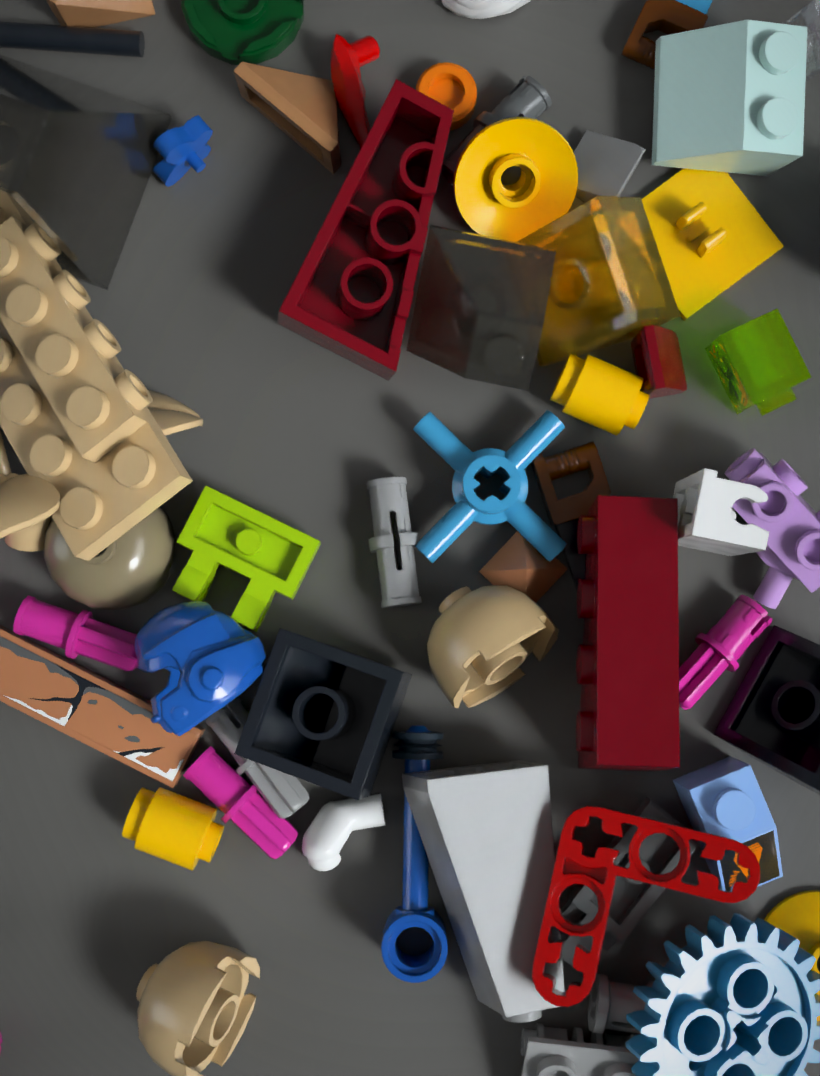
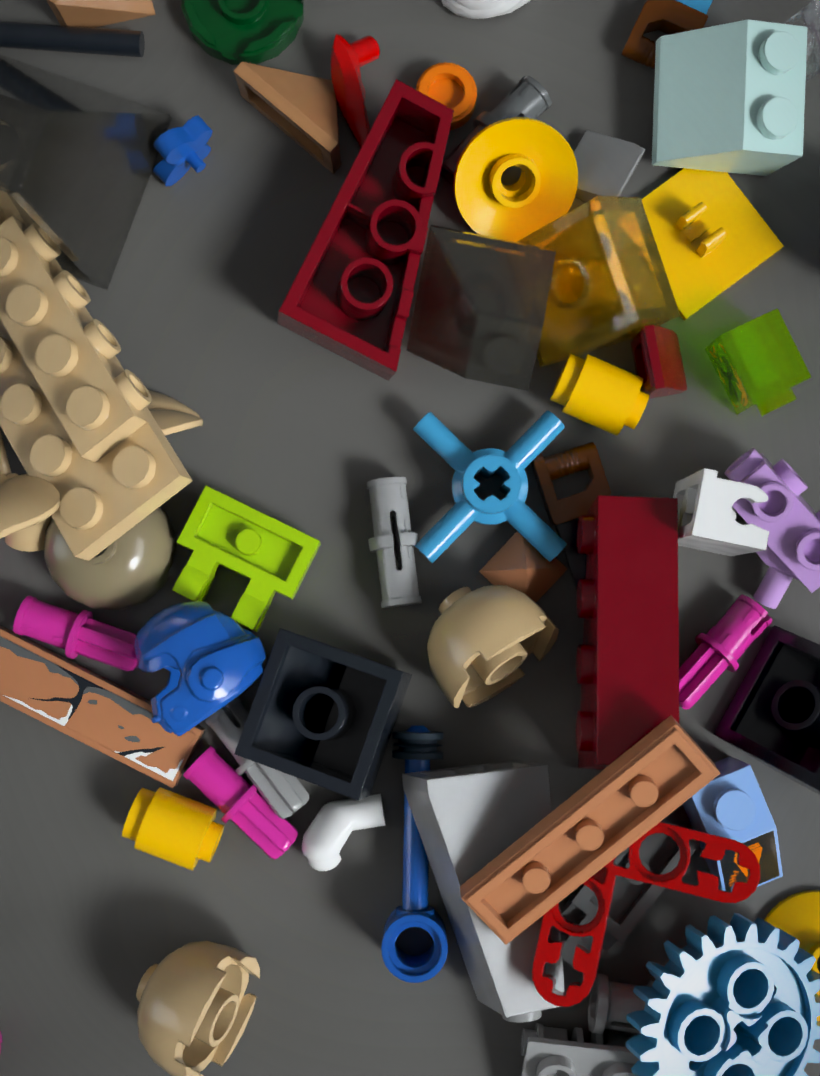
none -> nougat tile [460,715,721,945]

